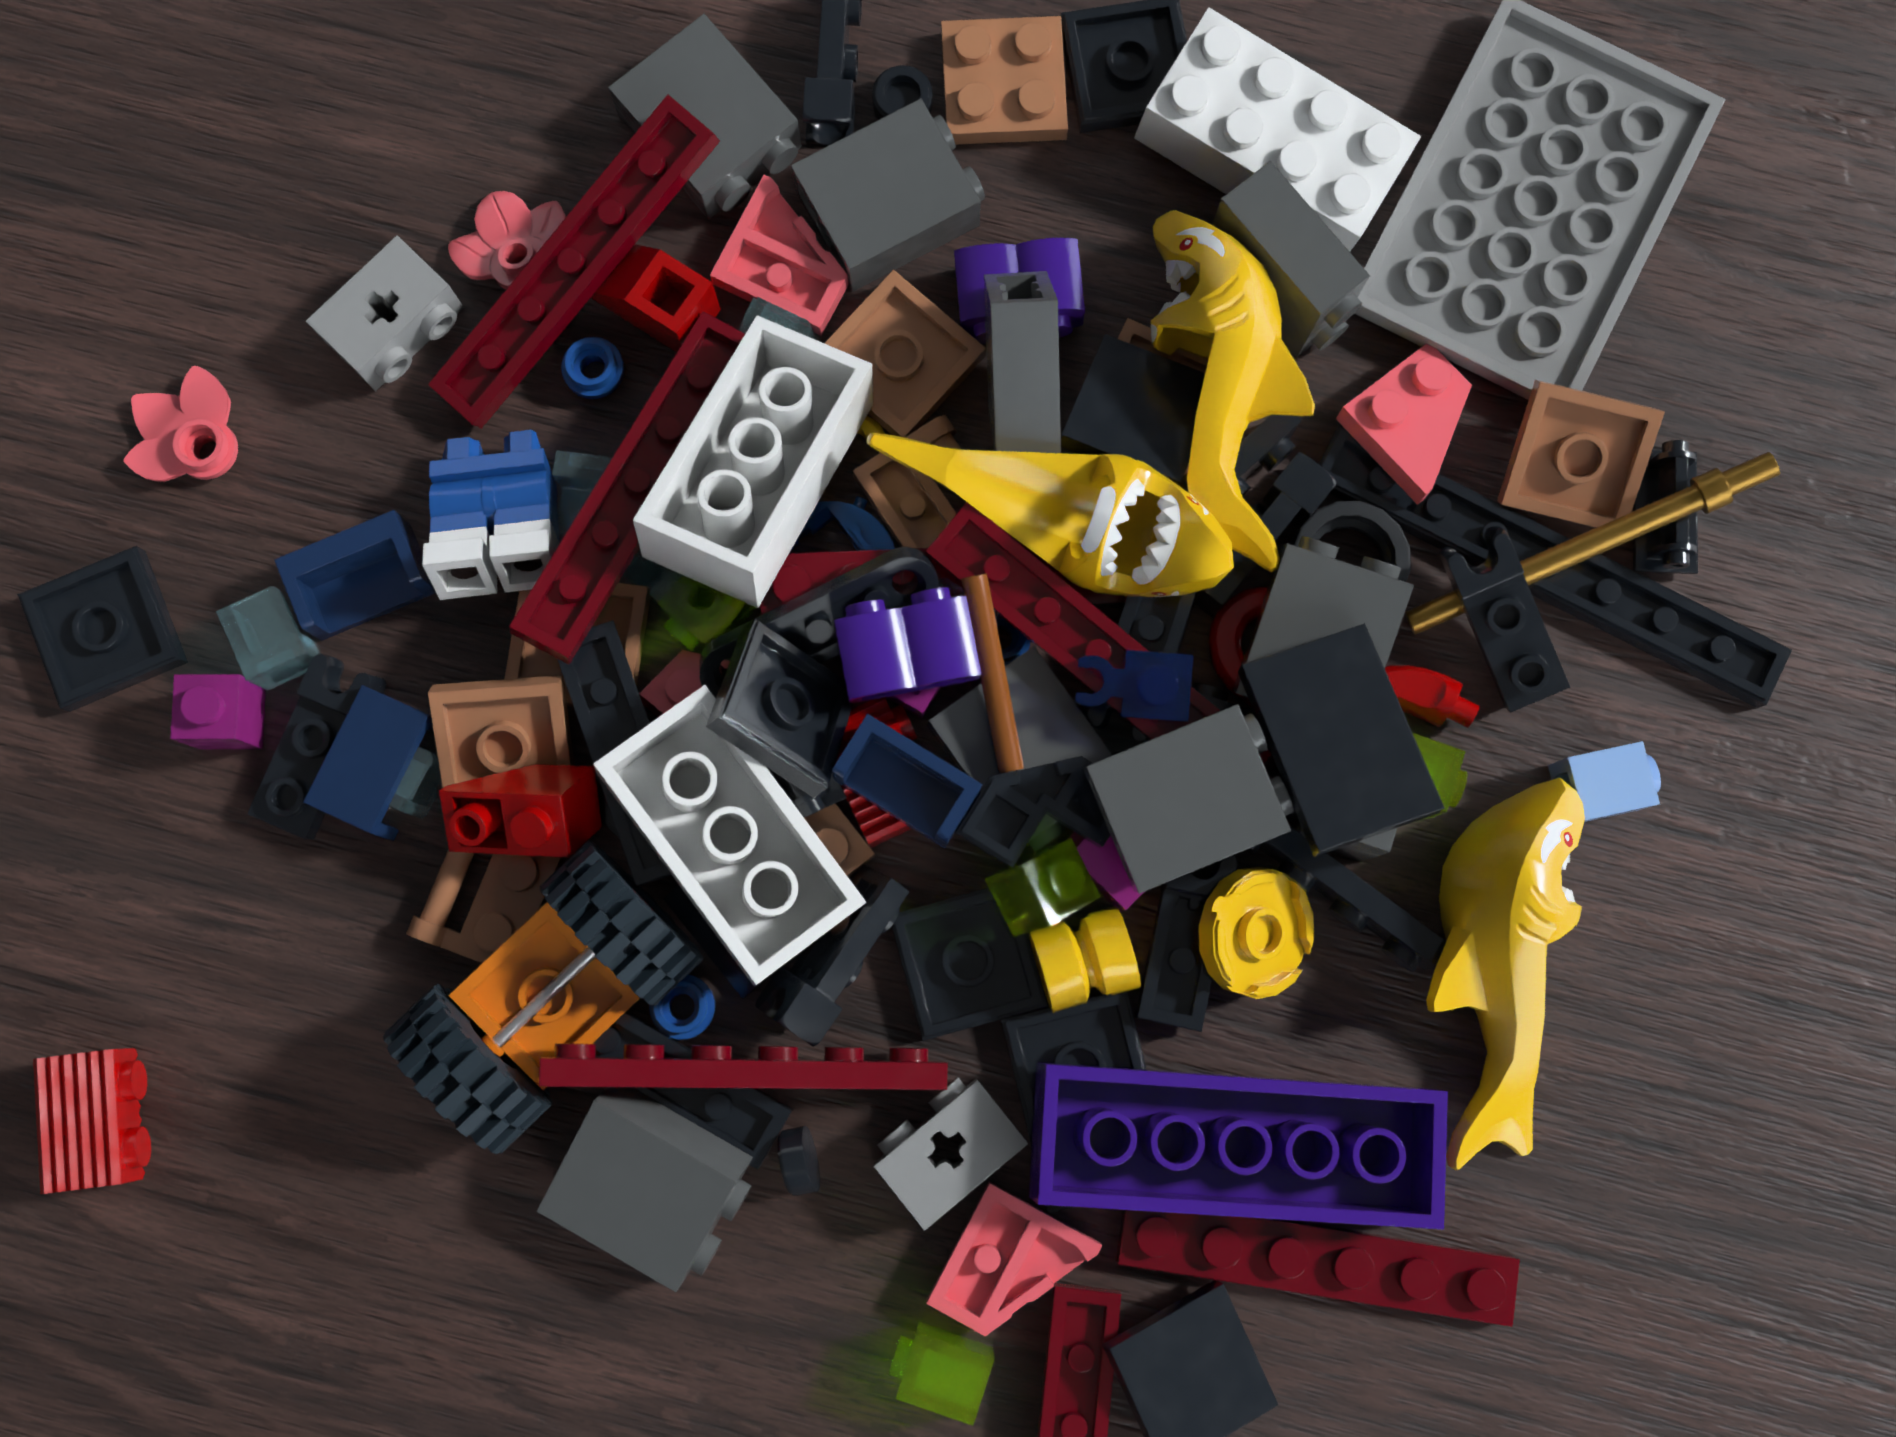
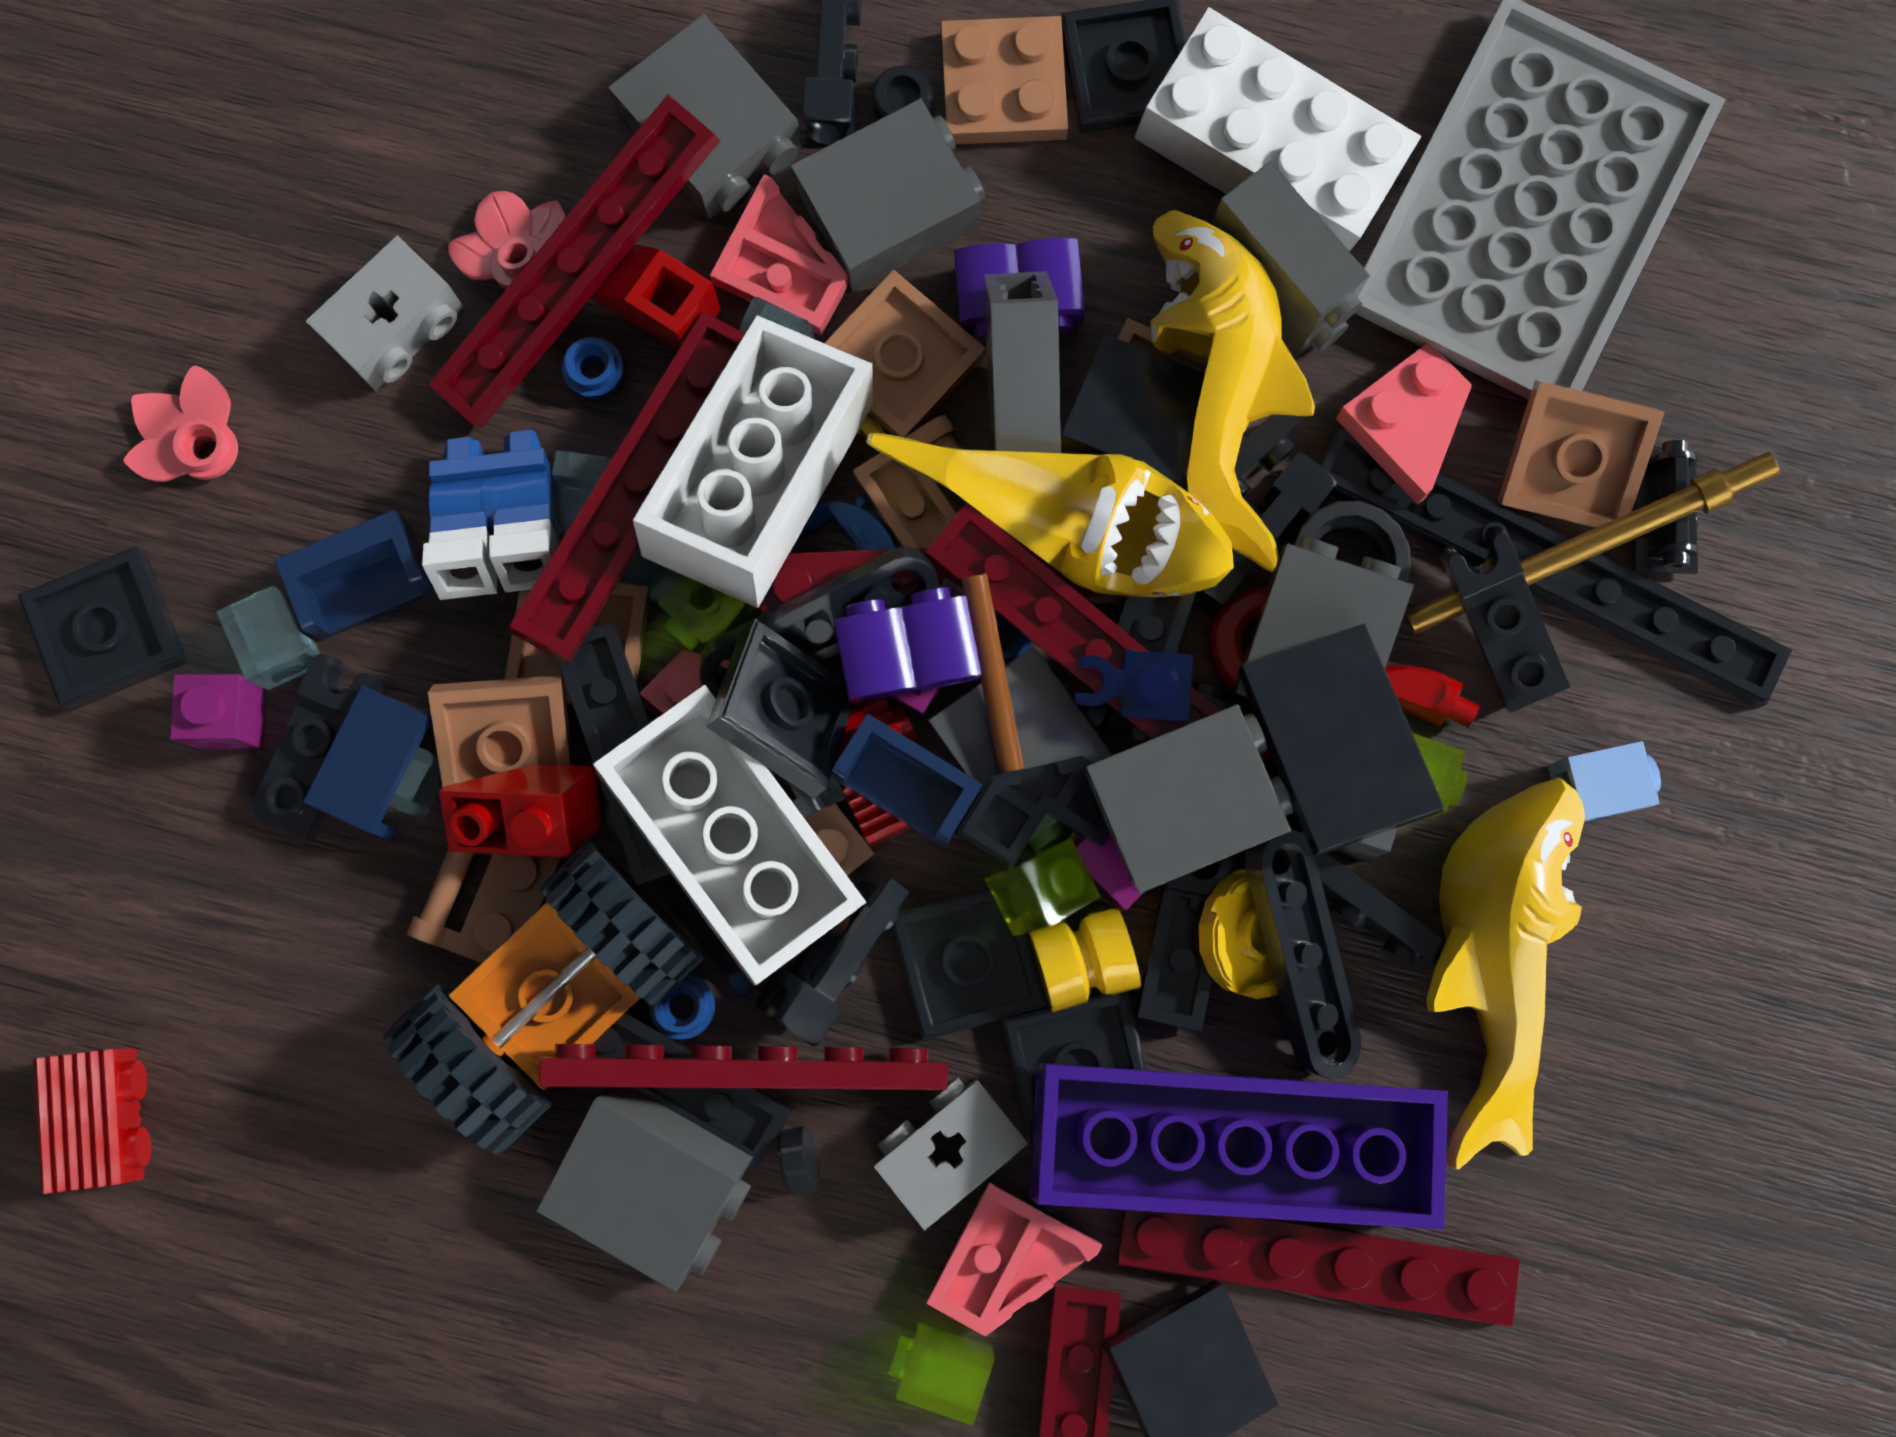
none -> black plate [1245,830,1361,1079]

